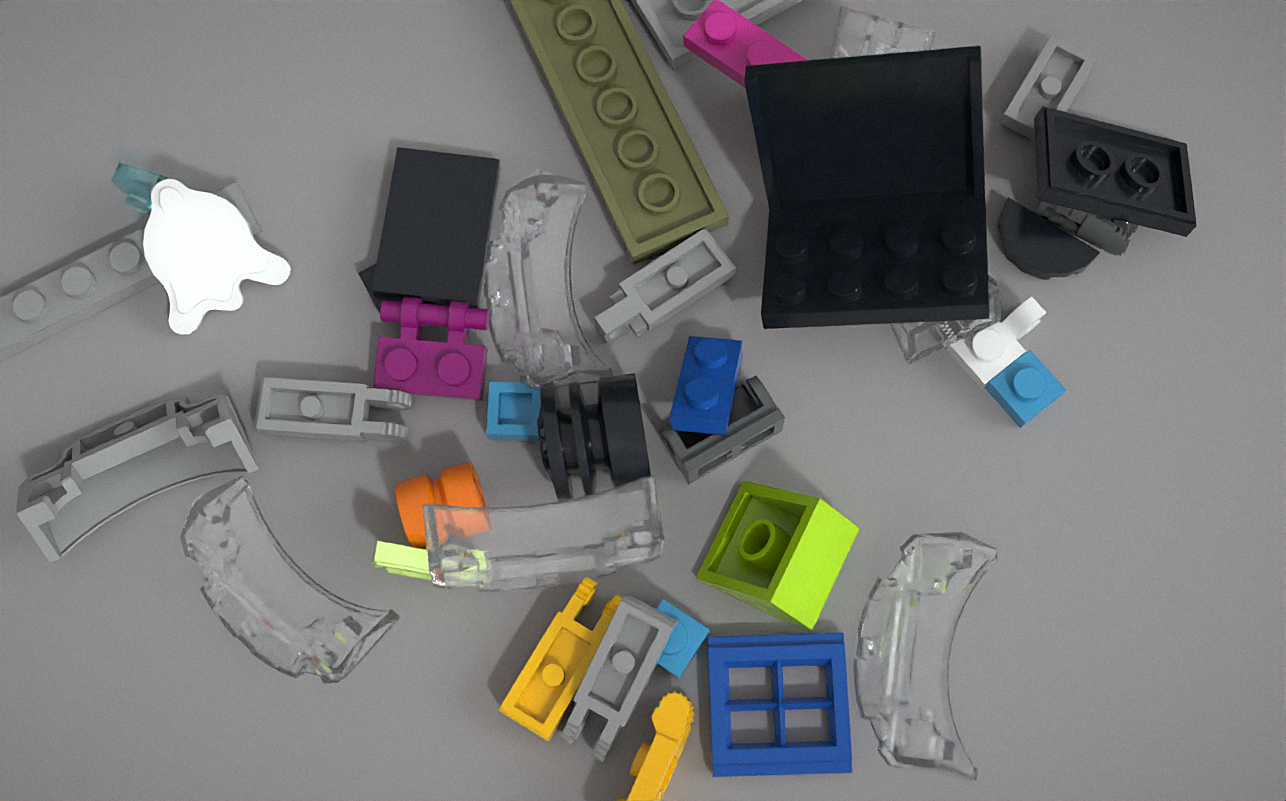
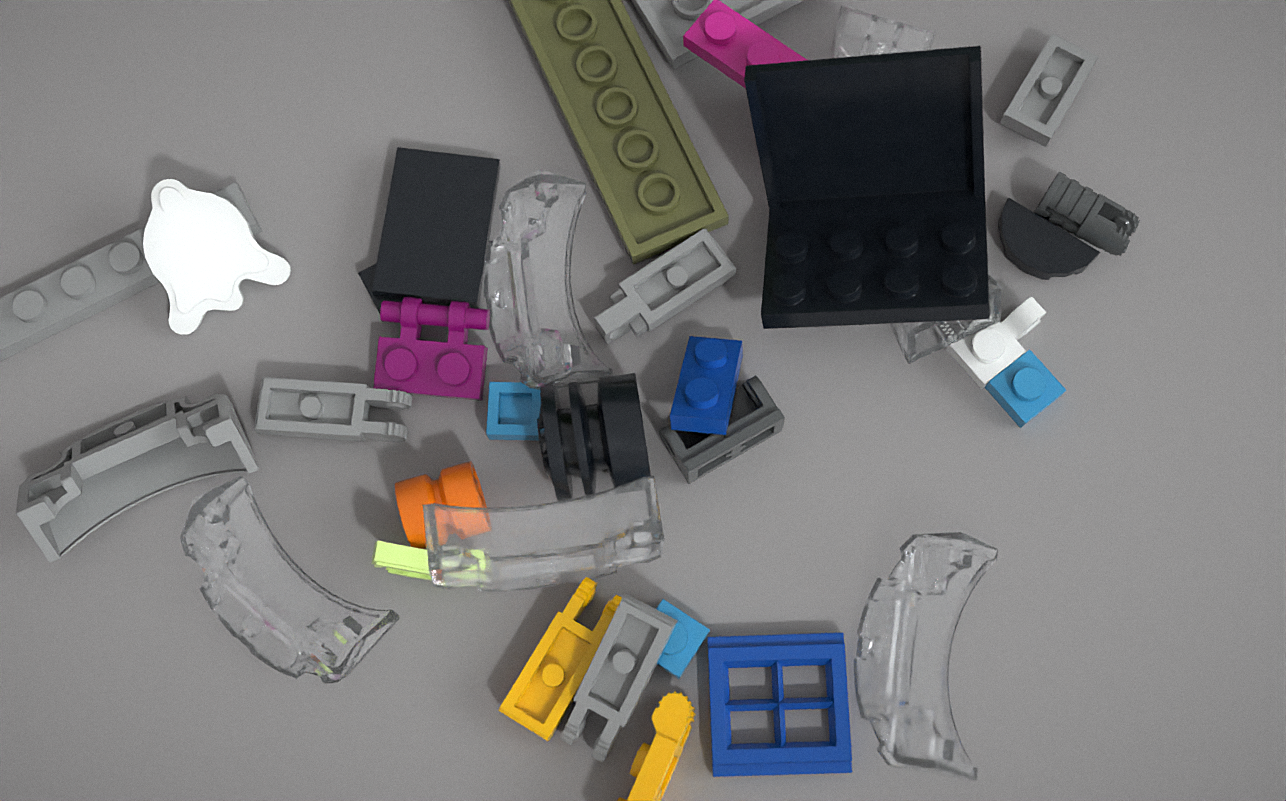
clear light blue plate [111,162,168,214] -> none
lime slope [695,480,860,630] -> none
black tile [1034,106,1197,237] -> none

